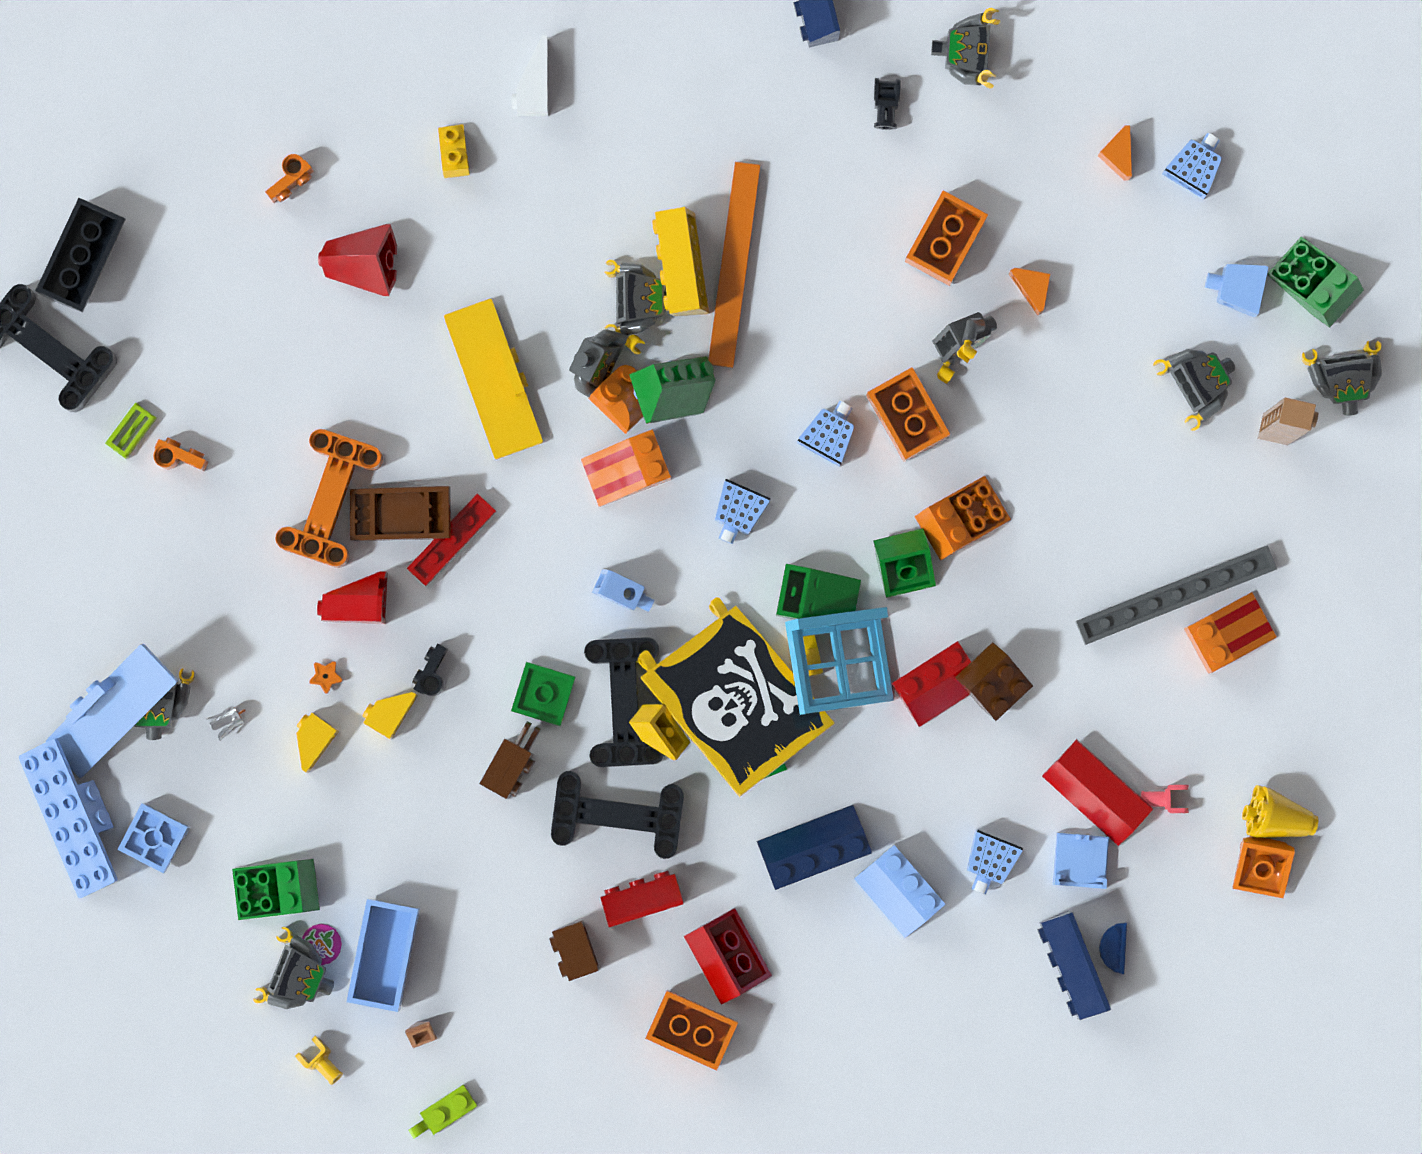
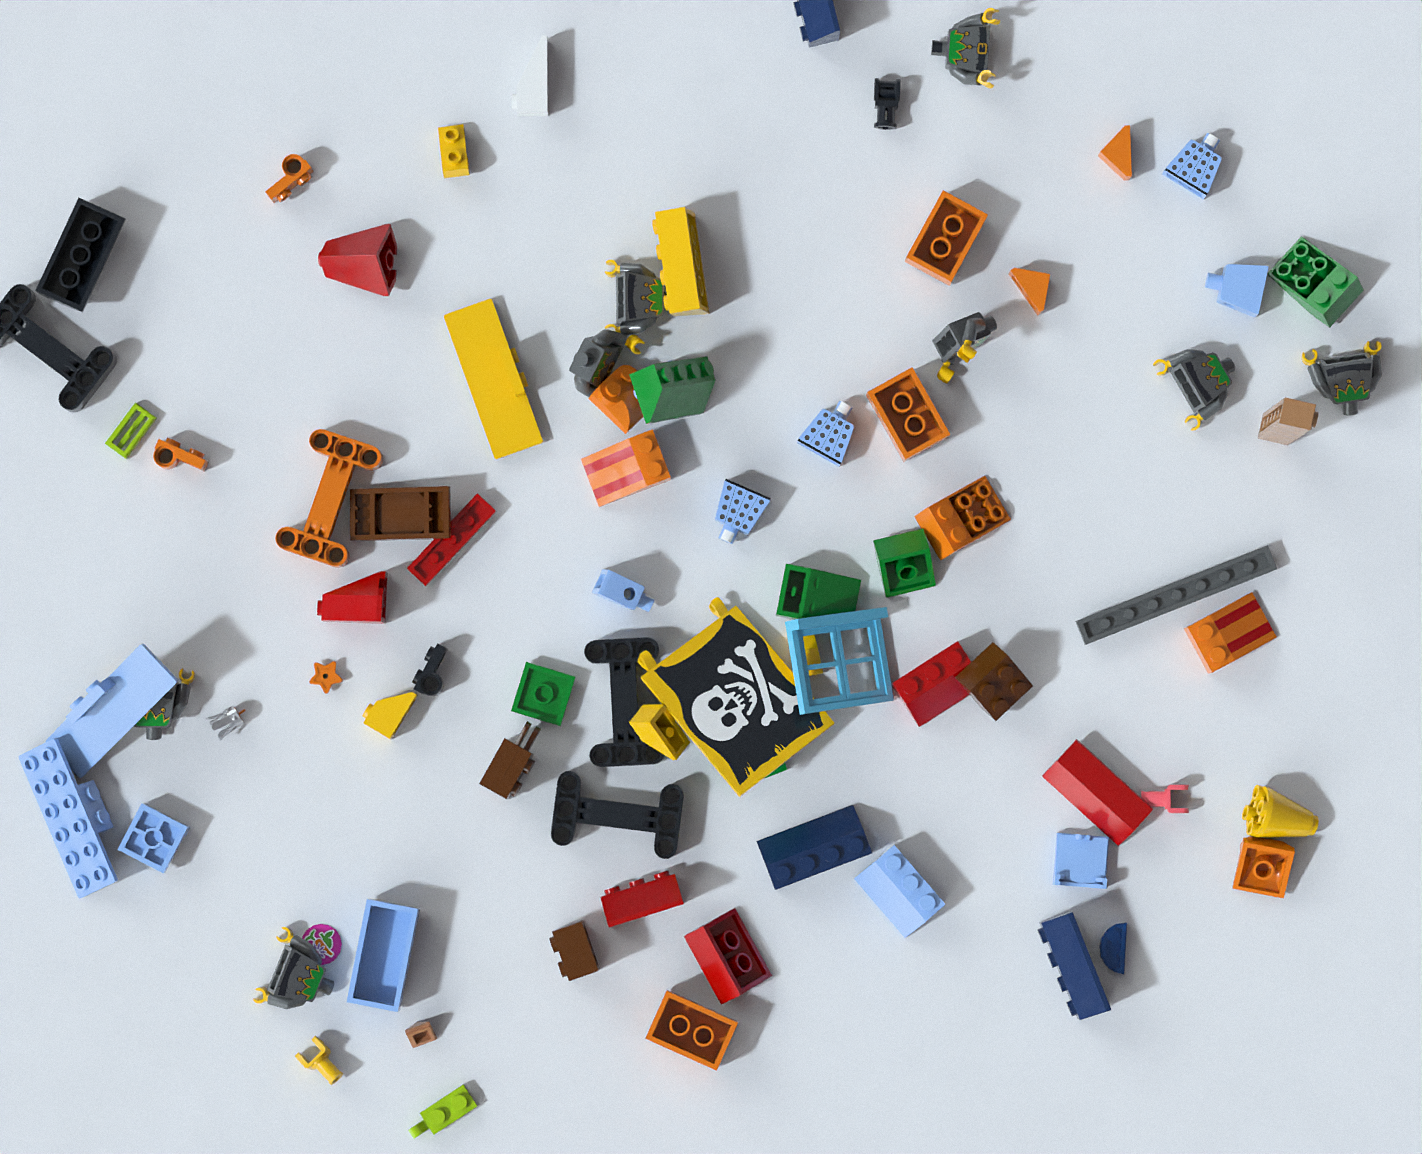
green slope [232,859,320,920] -> none
yellow slope [296,713,339,773] -> none
orange tile [709,162,760,368] -> none
light blue torso [967,830,1023,895] -> none

